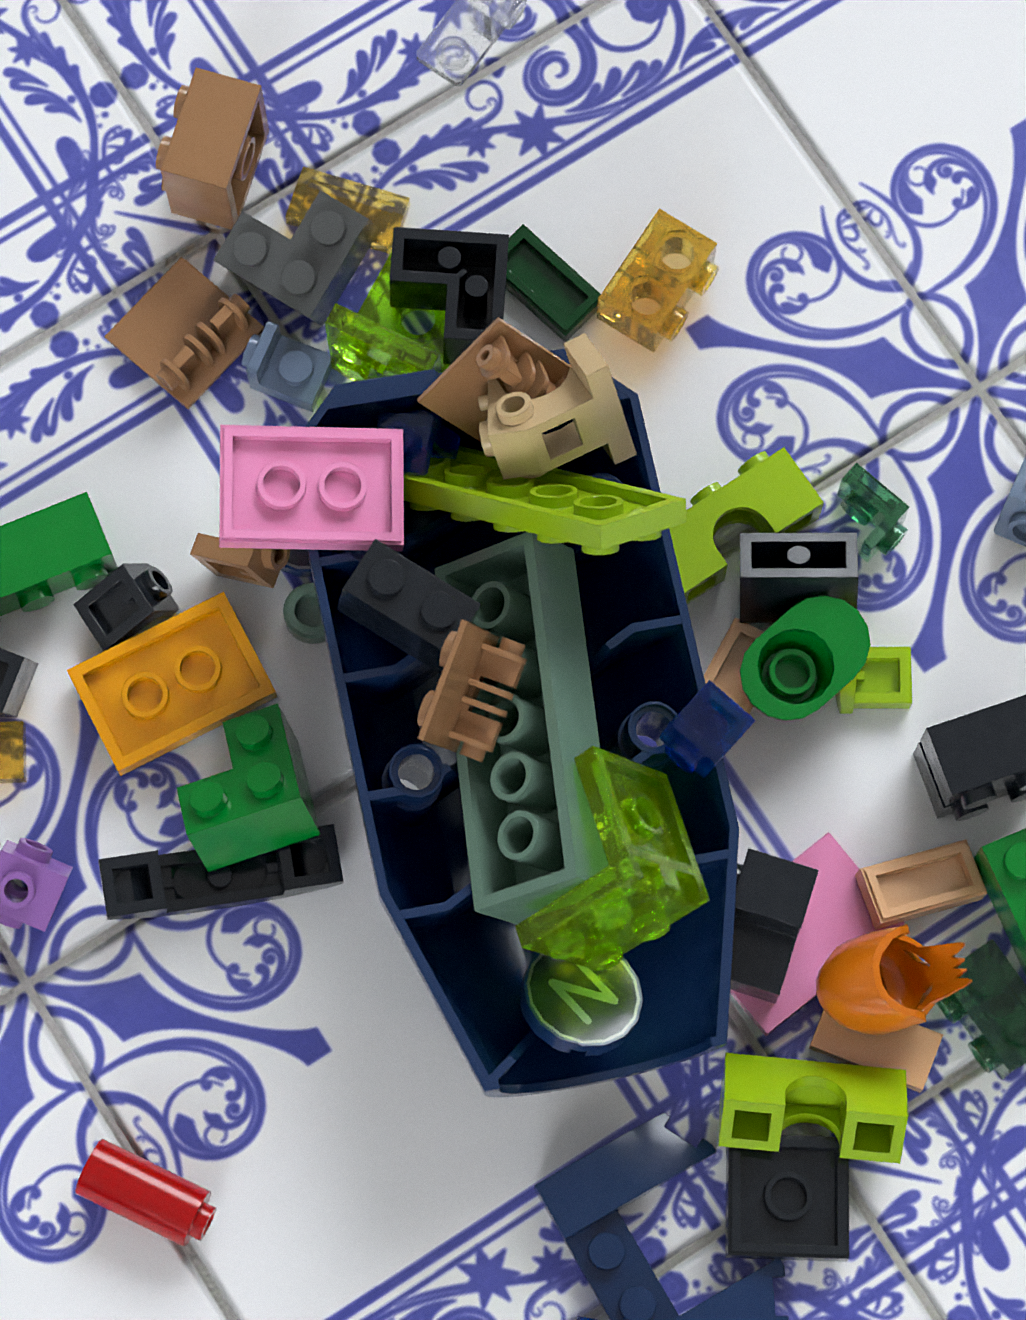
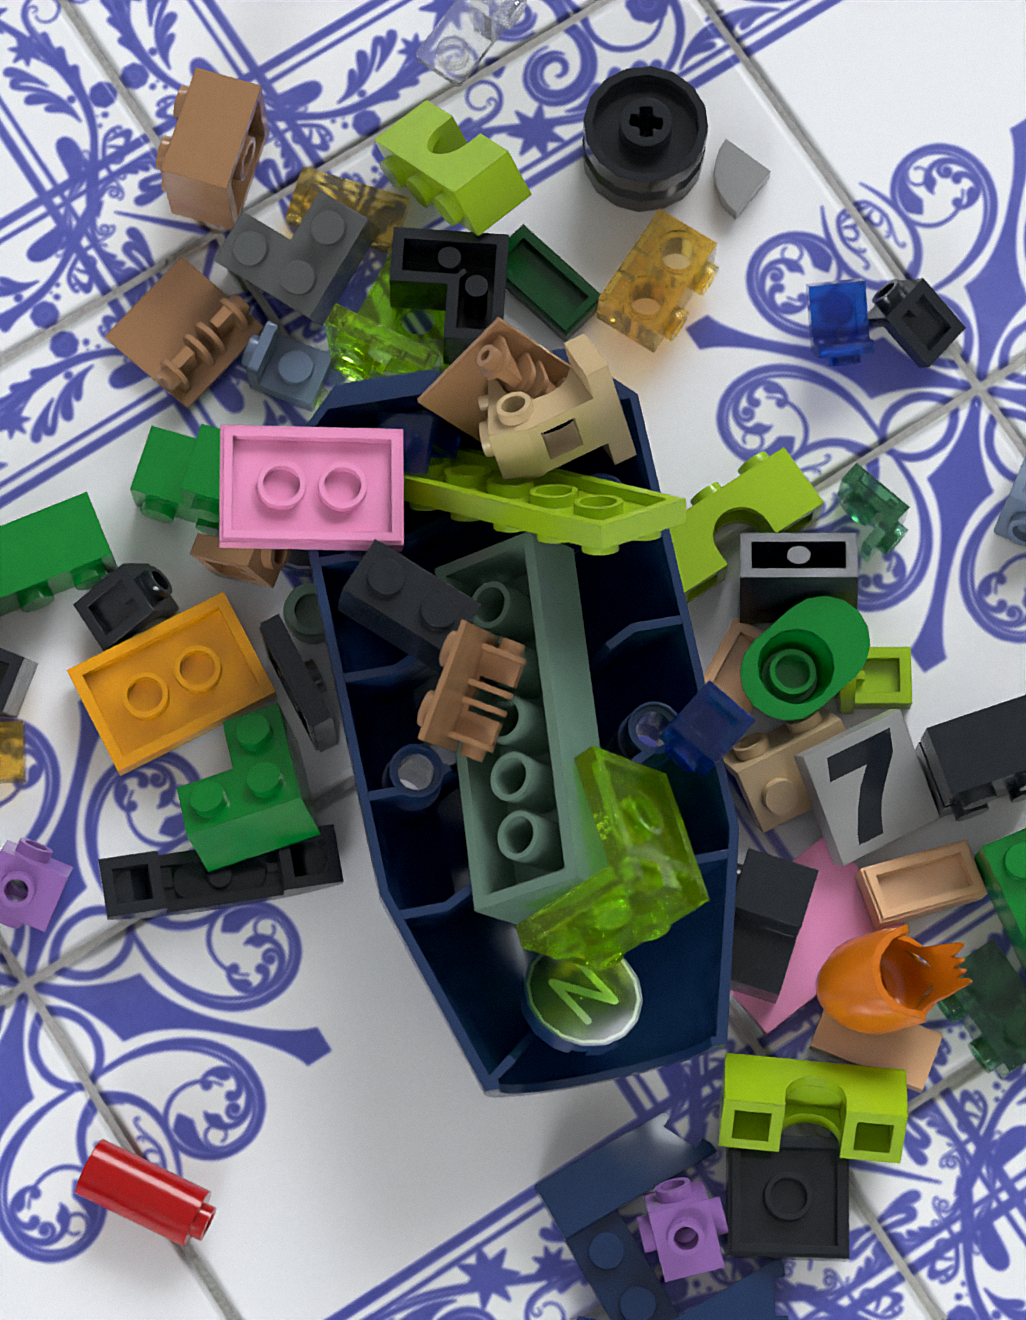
none -> green brick [130,423,220,537]
none -> black plate [259,614,338,753]
none -> lime arch [374,100,532,236]
none -> black wheel [582,66,708,212]
none -> medium lavender brick [637,1178,728,1282]
none -> light grey tile [714,139,771,220]
none -> tan bracket [723,706,846,833]
none -> light grey tile [794,709,940,866]
none -> clear blue bracket [806,278,875,366]
none -> black bracket [863,278,966,368]

